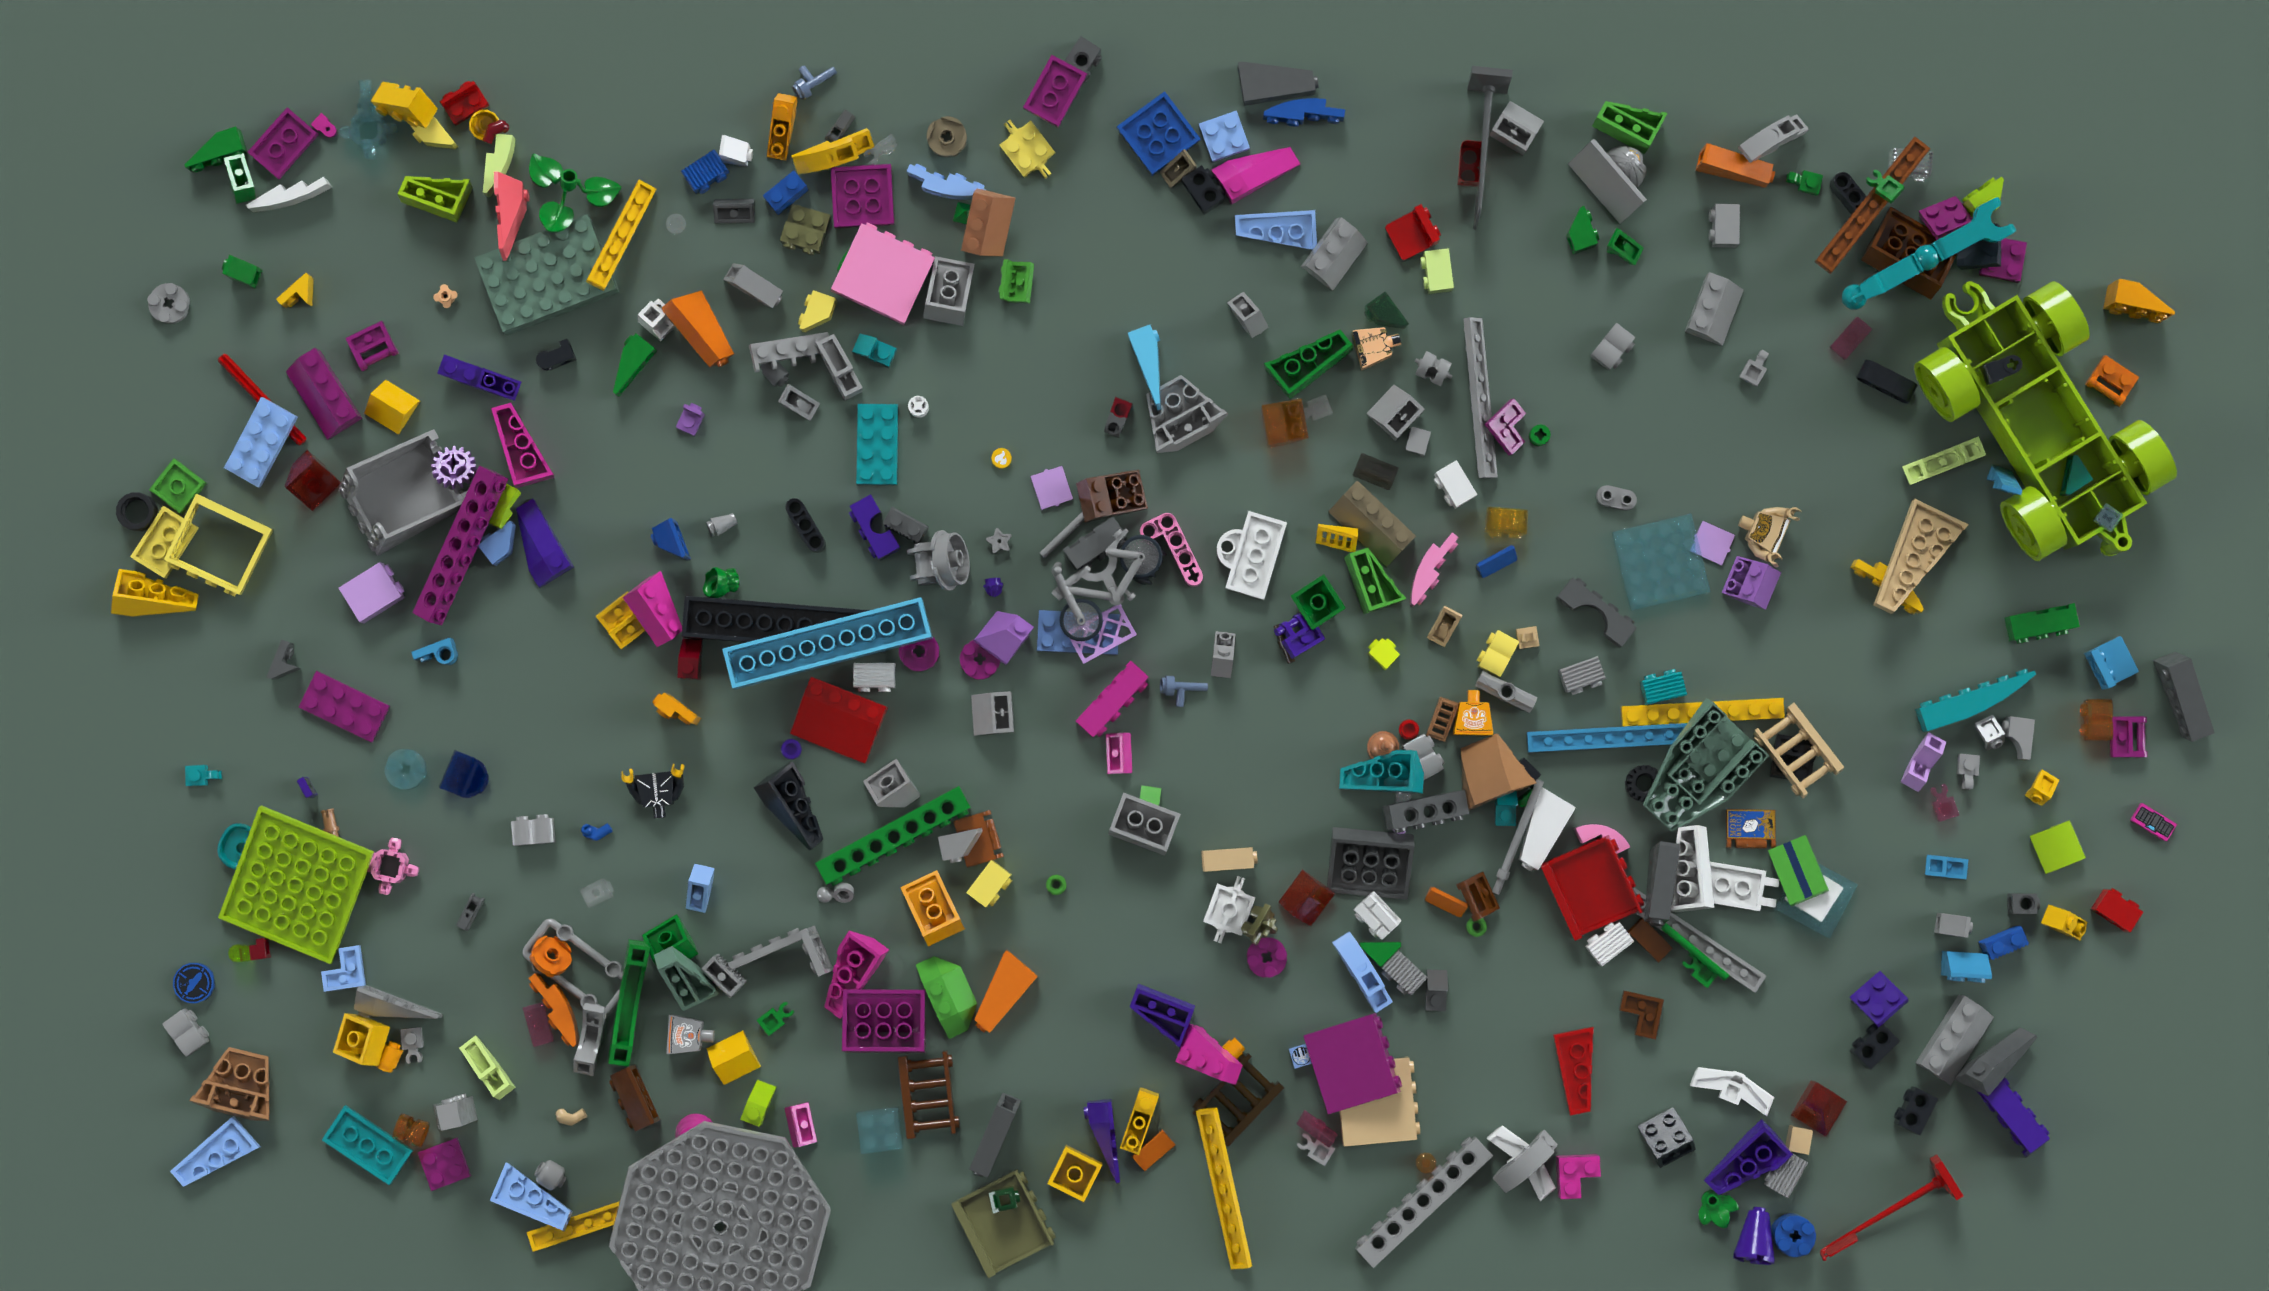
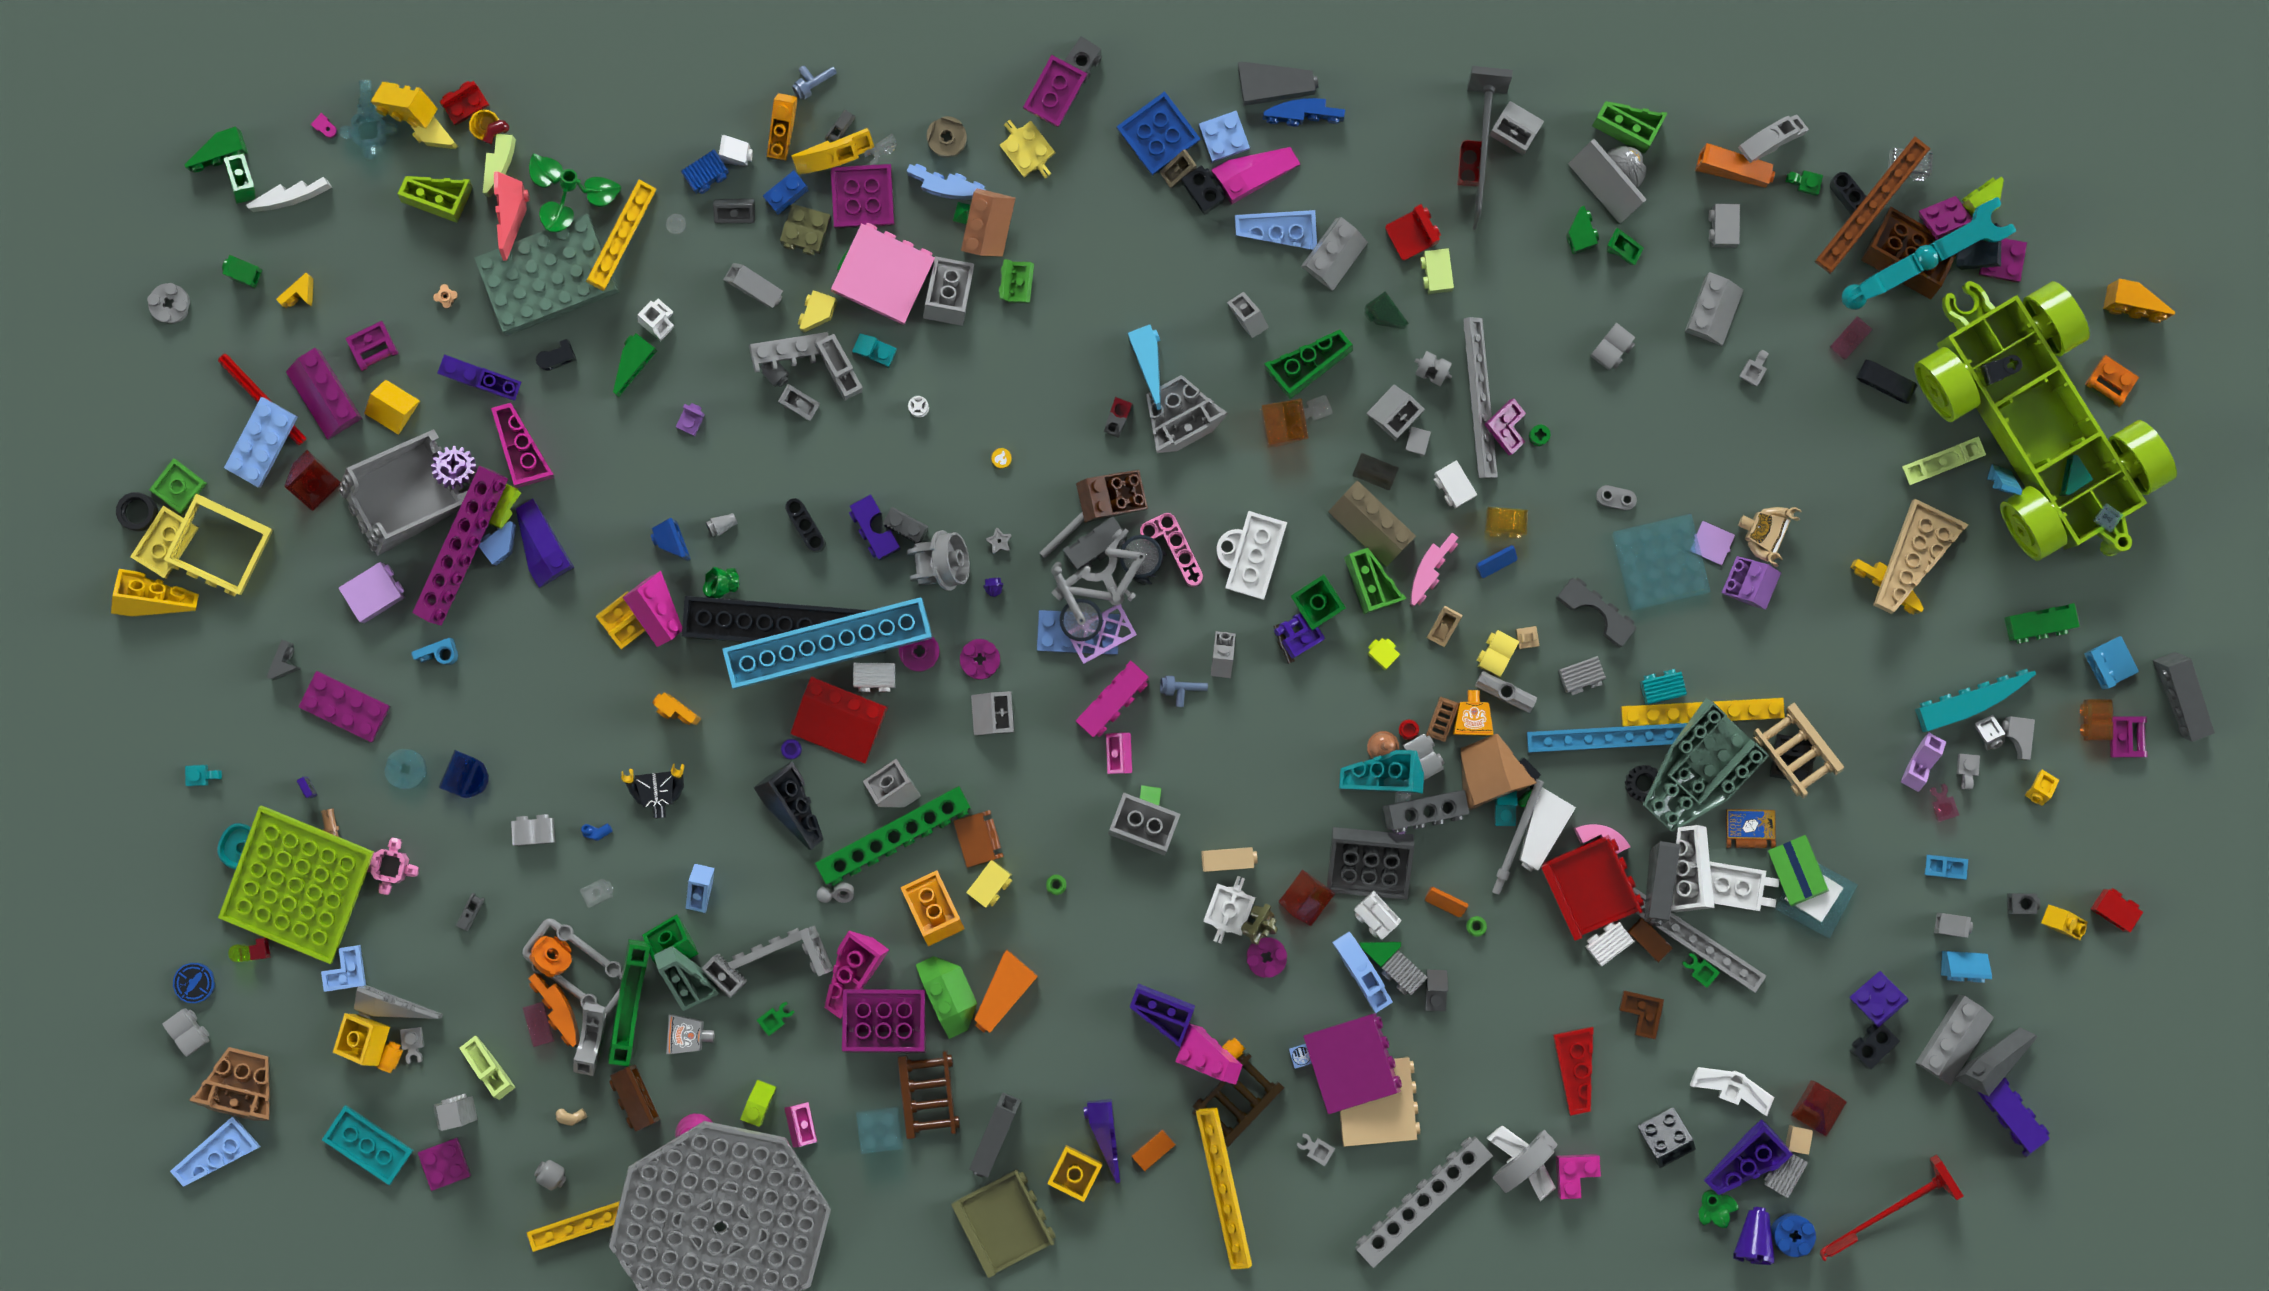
magenta plate [248,107,319,179] -> none
clear orange wheel [392,1113,430,1148] -> none
light blue wing [490,1162,573,1231] -> none
orange slope [662,290,734,367] -> none
dark red slope [677,639,703,680] -> none
yellow slope [706,1030,761,1085] -> none
teal plate [856,404,898,485] -> none
light grey slope [938,828,983,863] -> none
medium lavender slope [974,611,1034,665] -> none
dark green window [989,1186,1021,1213] -> none
lavender piece [1031,466,1073,510] -> none
yellow slope [1120,1087,1159,1155] -> none
clear pink plate [1296,1110,1337,1148] -> none
yellow slope [1315,524,1358,552] -> none
light nougat torso [1351,327,1401,370] -> none
clear orange piece [1415,1152,1436,1173] -> none
reddish brown plate [1456,872,1500,922] -> none
green bar [1660,923,1729,981] -> none
green plate [1866,170,1904,204] -> none
black brick [1894,1086,1938,1135] -> none
blue brick [1978,926,2029,960] -> none
lime slope [2030,820,2086,874] -> none
tile [2130,803,2177,842] -> none

